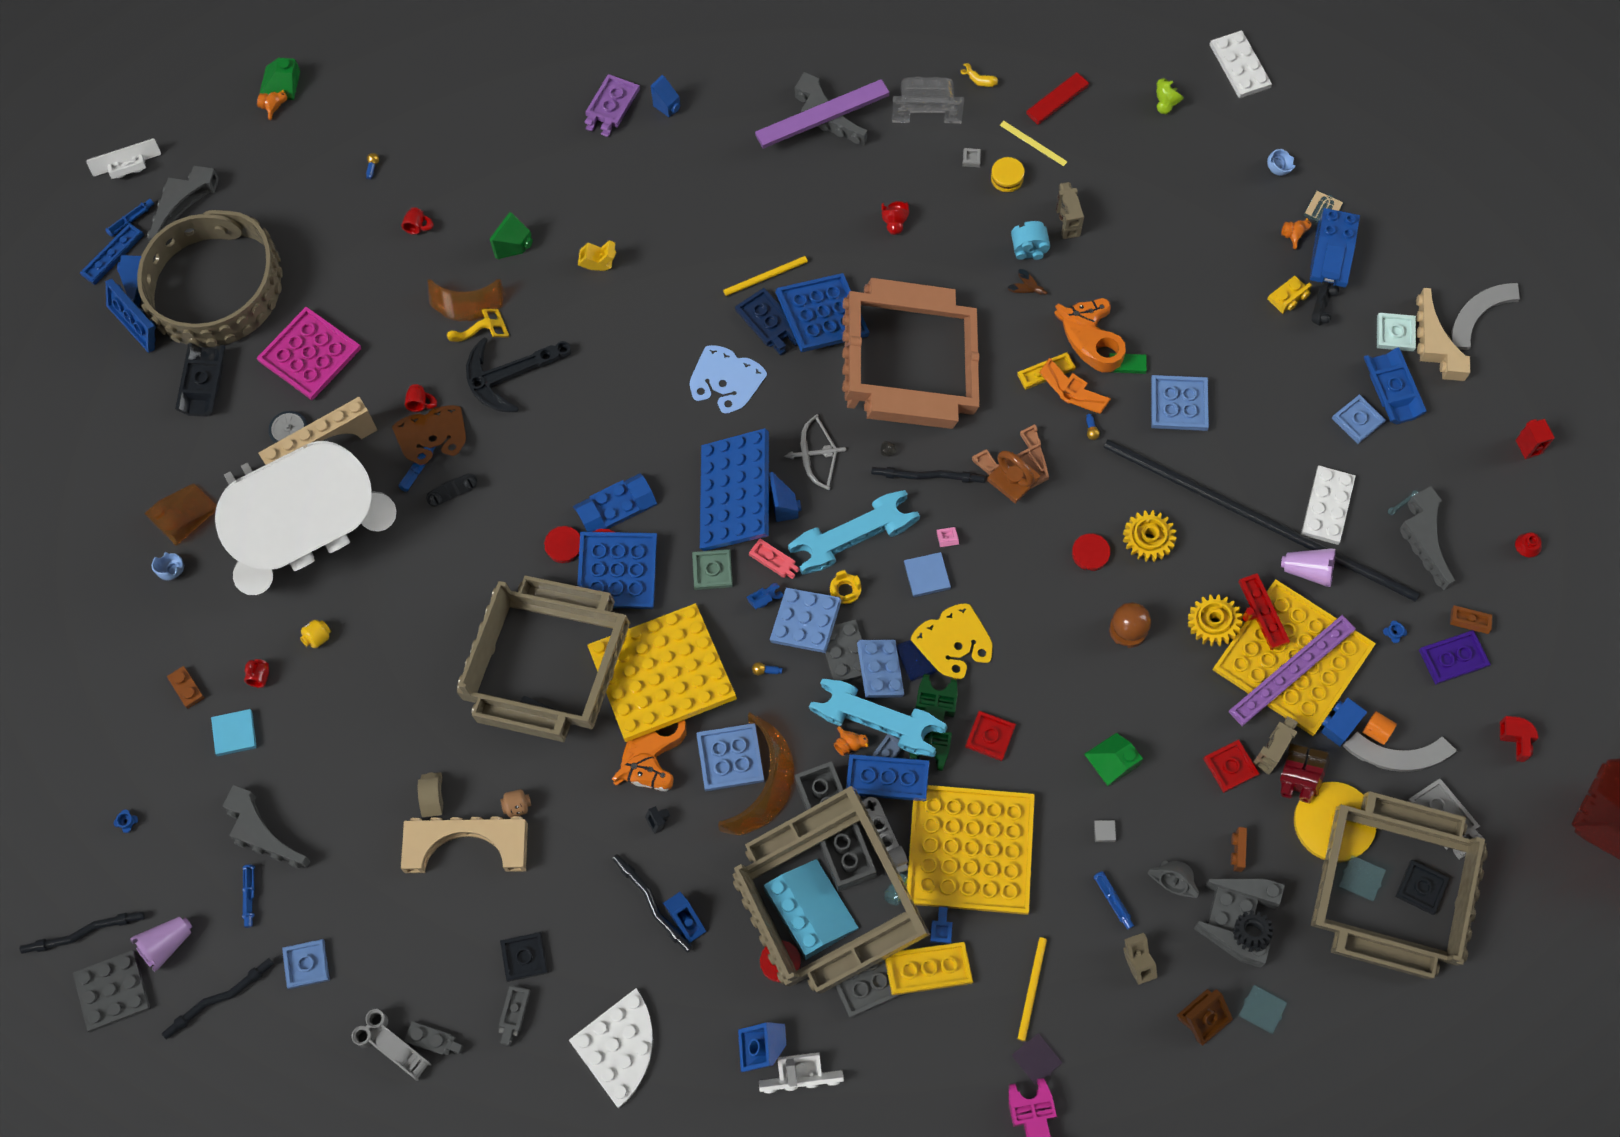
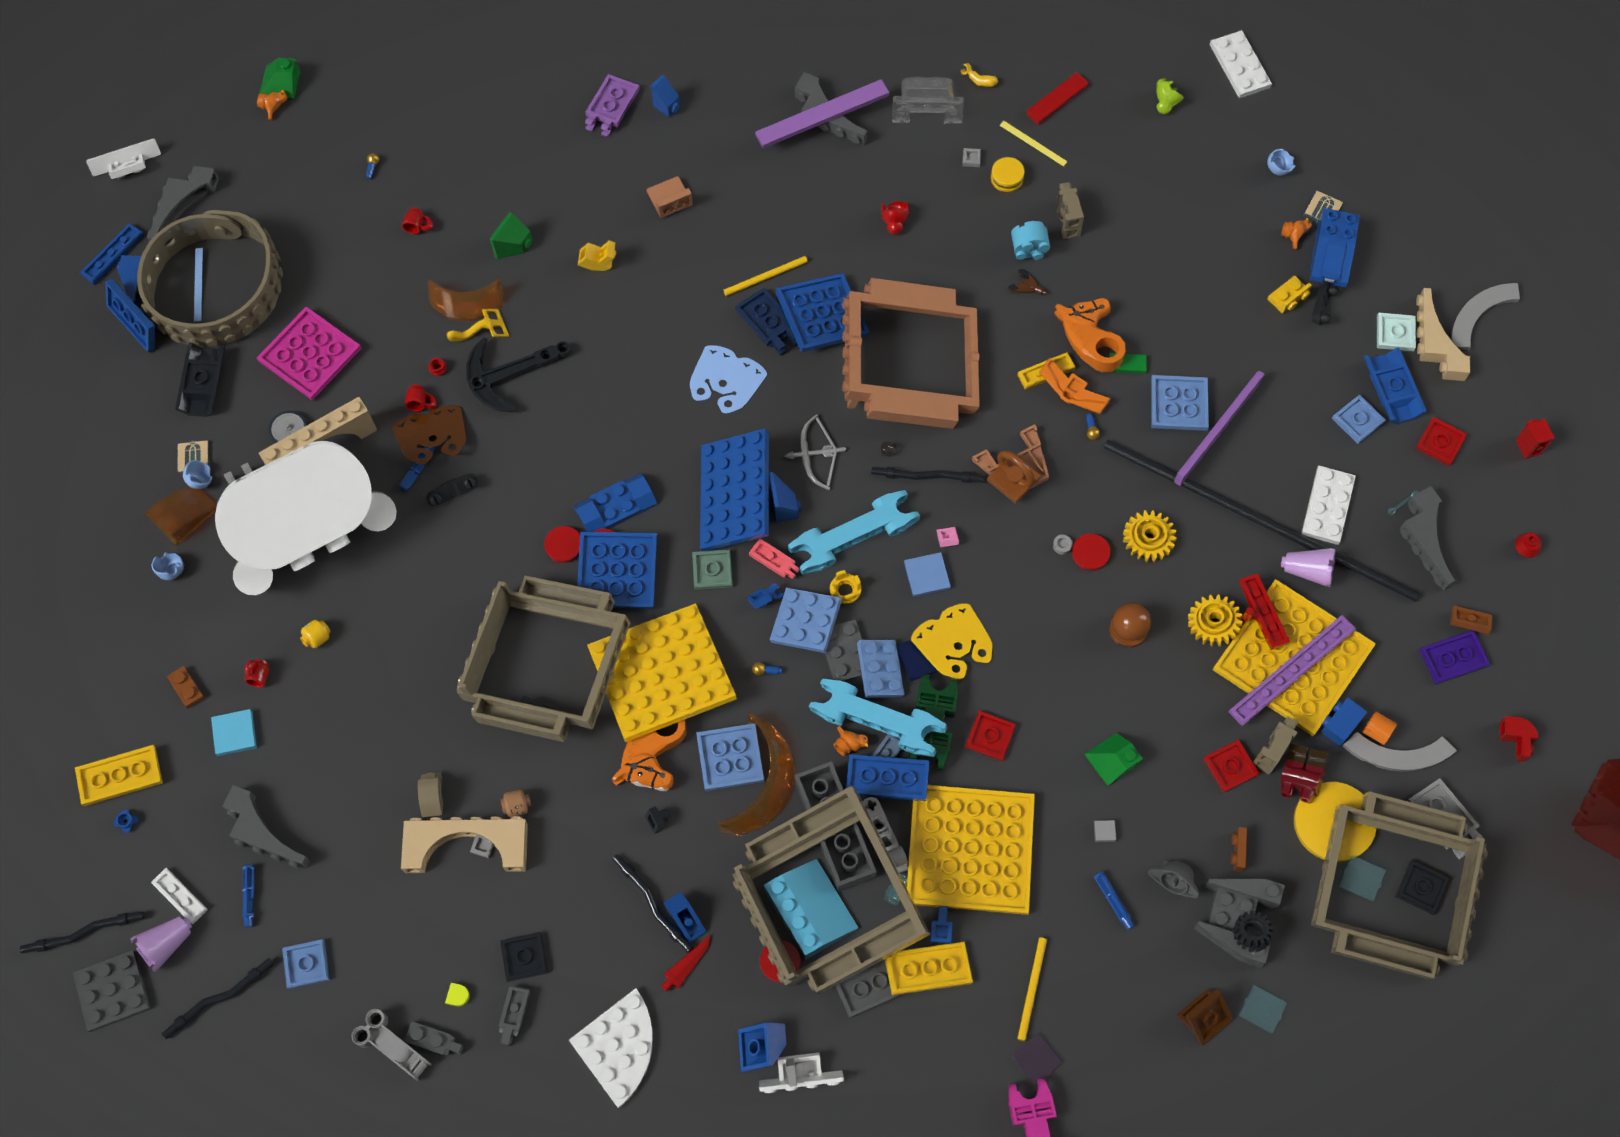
blue piece [106,199,154,237] -> none
dark tan brick [1123,933,1158,985] -> none
blue plate [1383,621,1407,643] -> none
none -> yellow plate [75,745,163,806]
none -> white tile [151,868,208,924]
none -> piece [177,440,209,474]
none -> light blue hair [183,460,213,490]
none -> light blue sticker [194,248,203,322]
none -> red plate [428,358,447,376]
none -> neon yellow tile [445,983,469,1007]
none -> light grey tile [470,834,494,858]
none -> nougat bracket [647,176,693,218]
none -> red bar [661,934,711,992]
none -> light grey tile [1053,535,1073,555]
none -> medium lavender tile [1174,371,1264,486]
none -> red tile [1415,417,1467,466]

